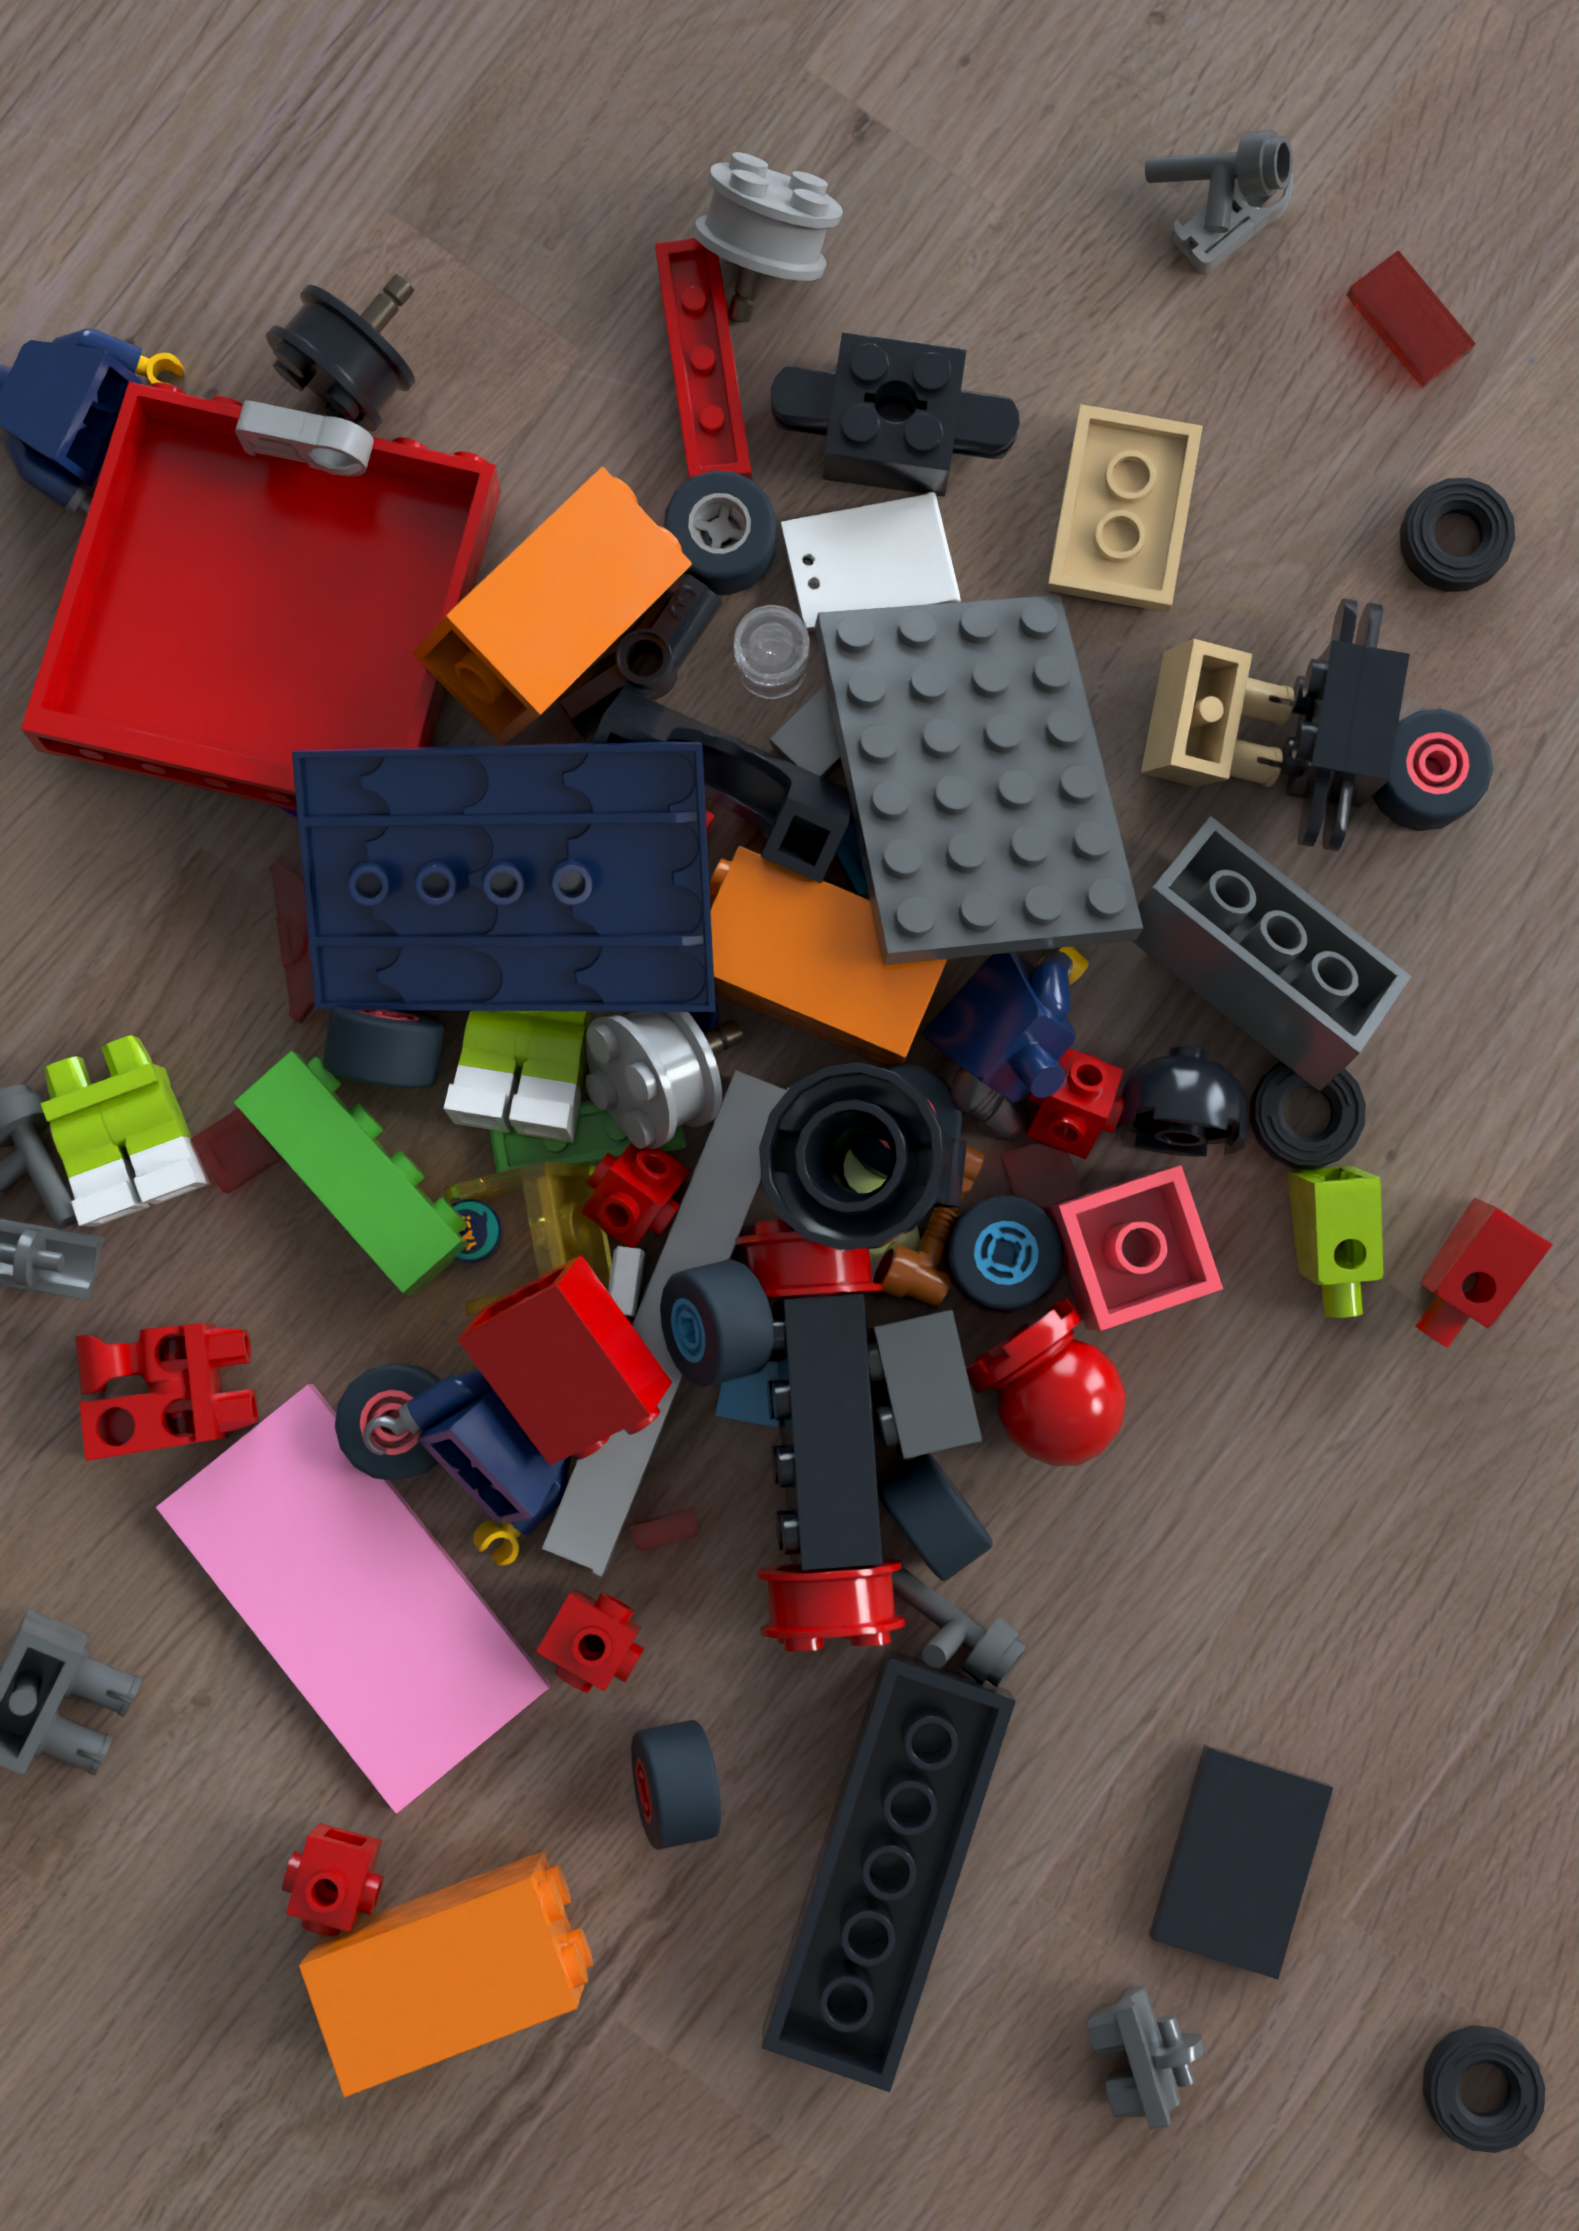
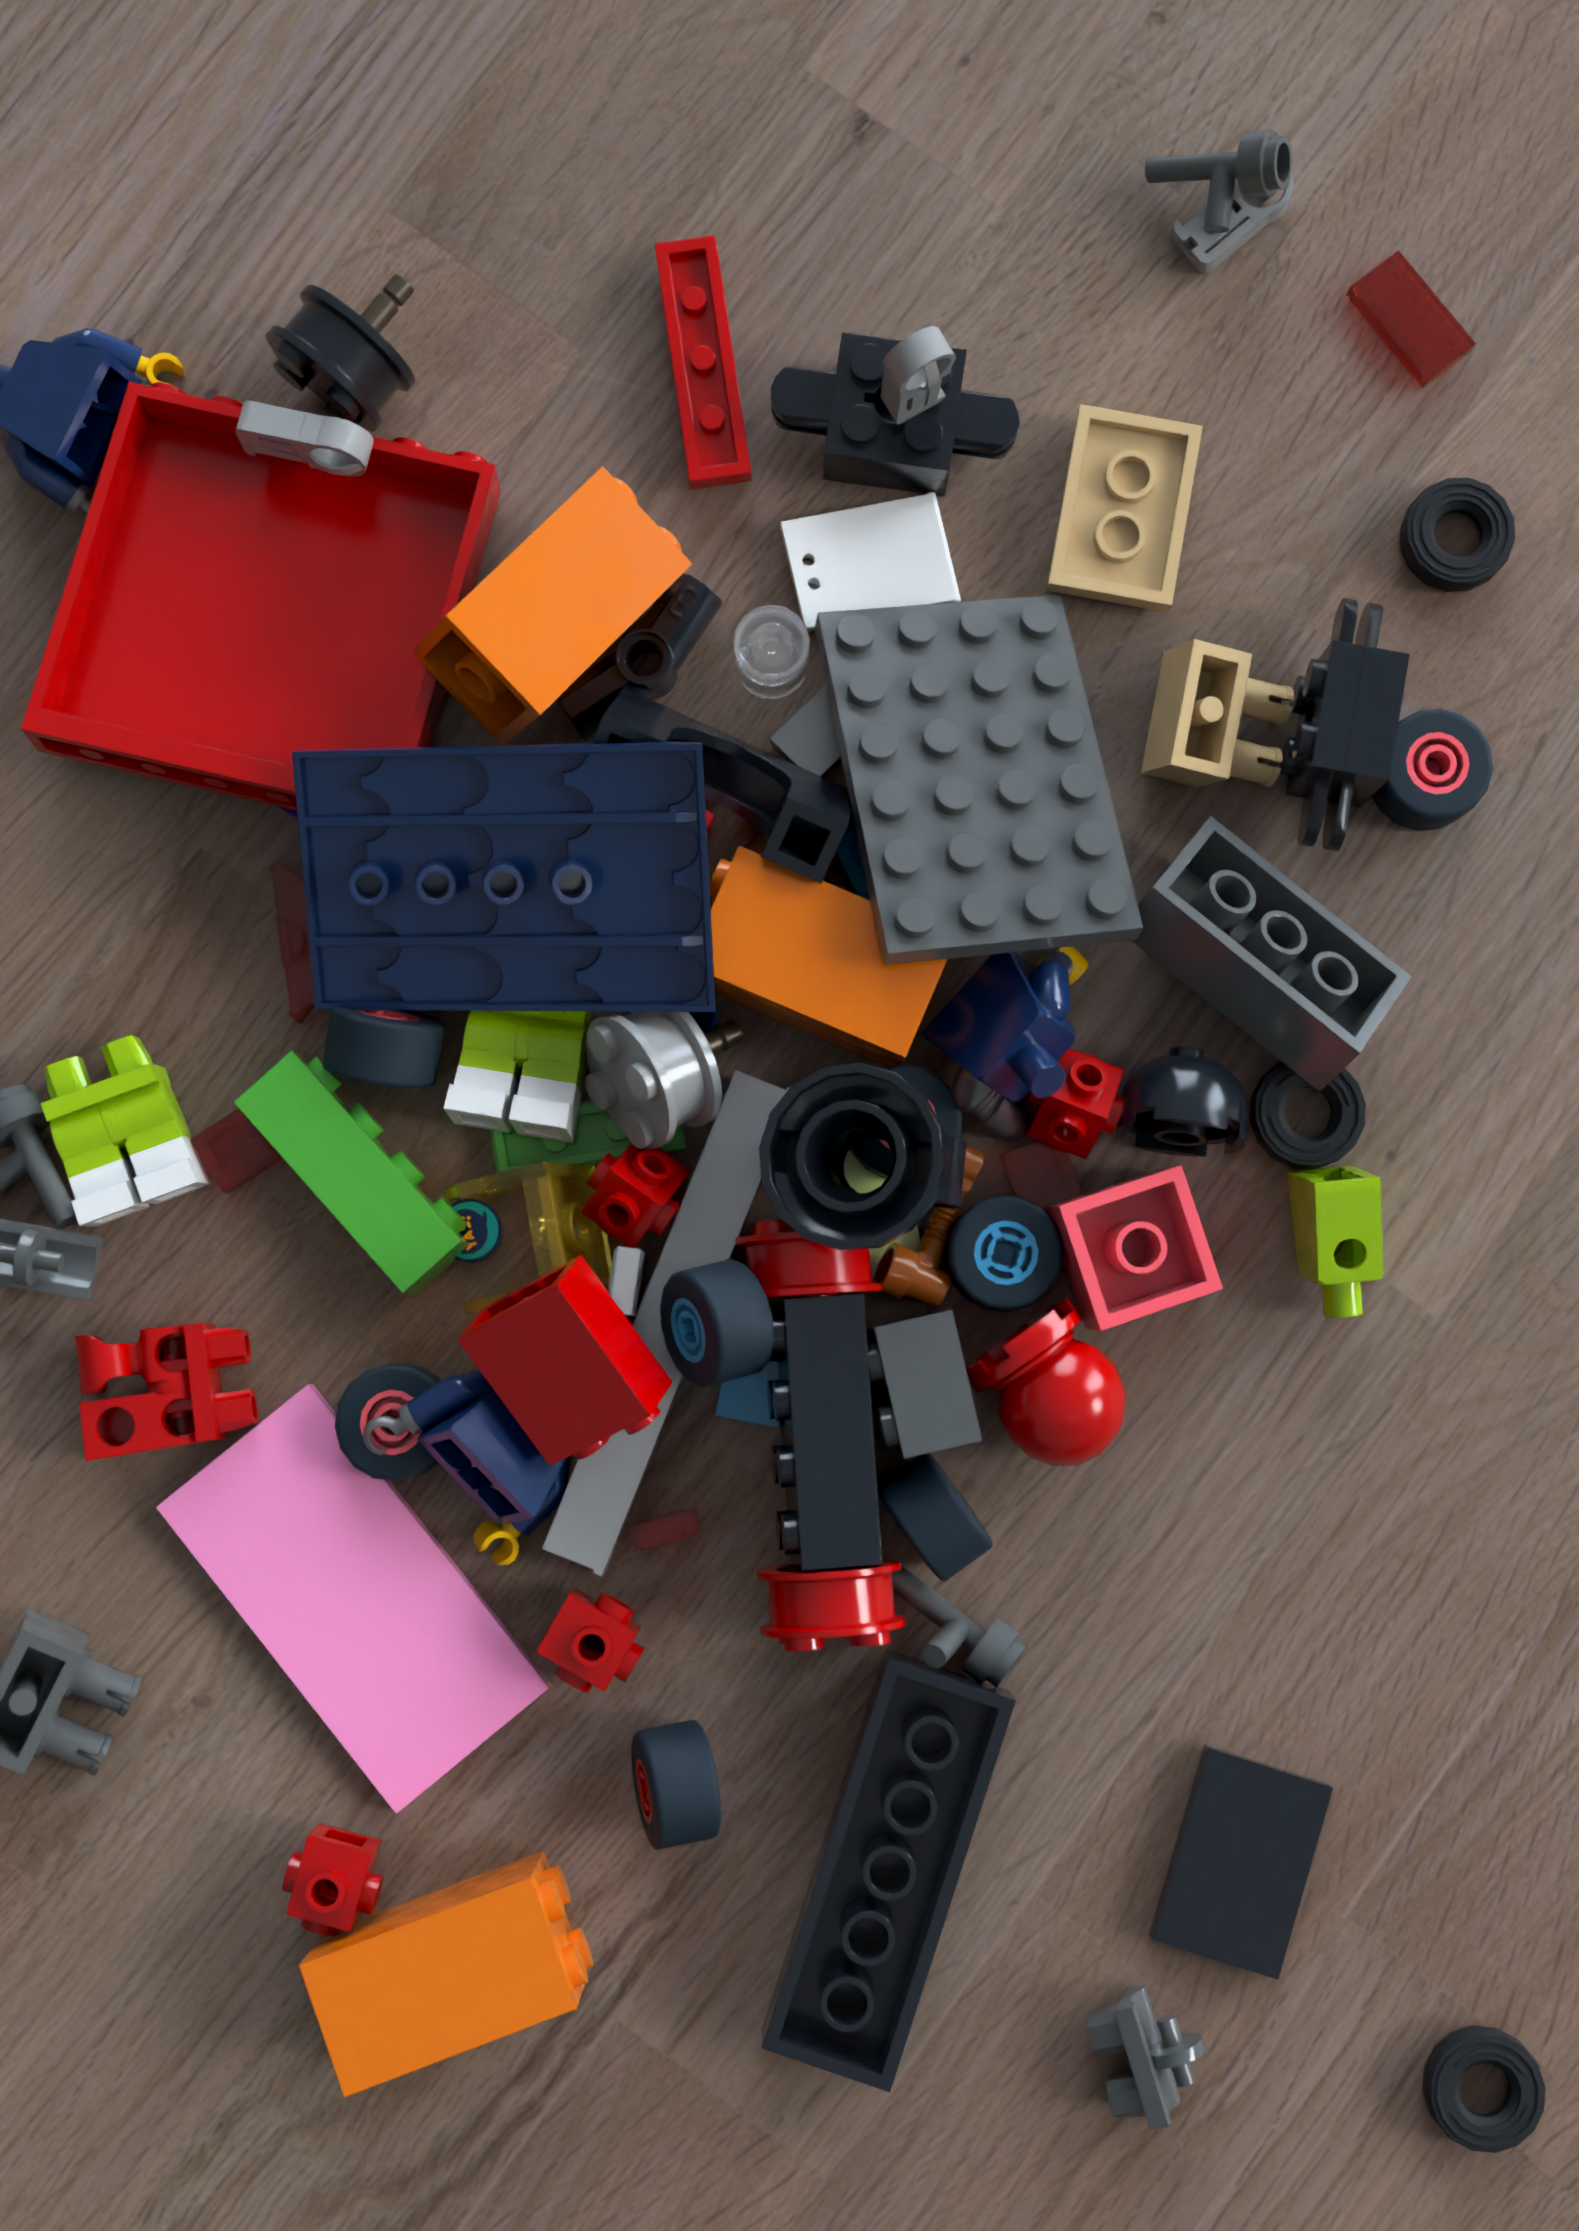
black wheel [664,470,776,596] -> none
light grey wheel [693,152,843,322] -> none
red torso [1415,1197,1553,1348] -> none
none -> light grey piece [880,326,956,424]

